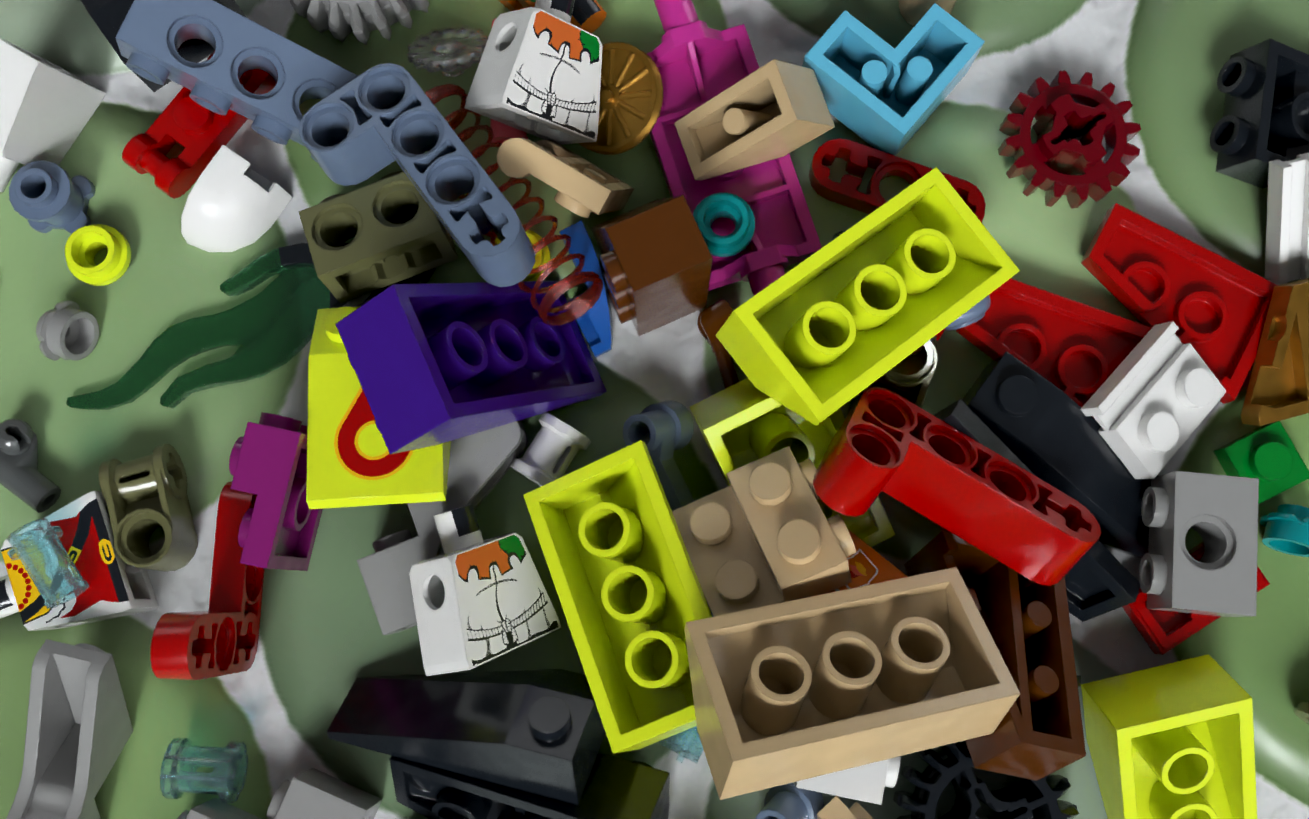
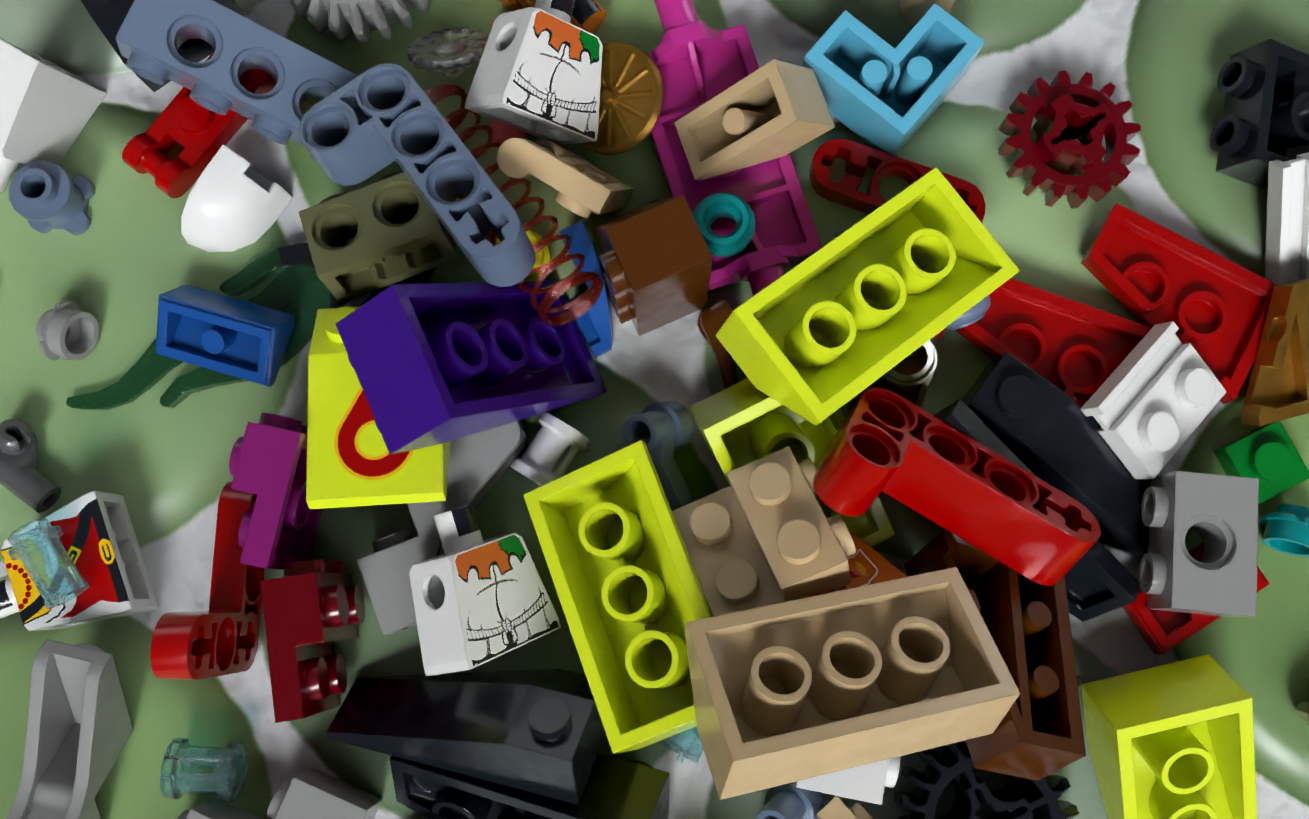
neon yellow plate [65,224,131,286] -> none
olive piece [98,444,198,572] -> none
none -> blue slope [156,285,295,387]
none -> dark red plate [260,559,365,723]

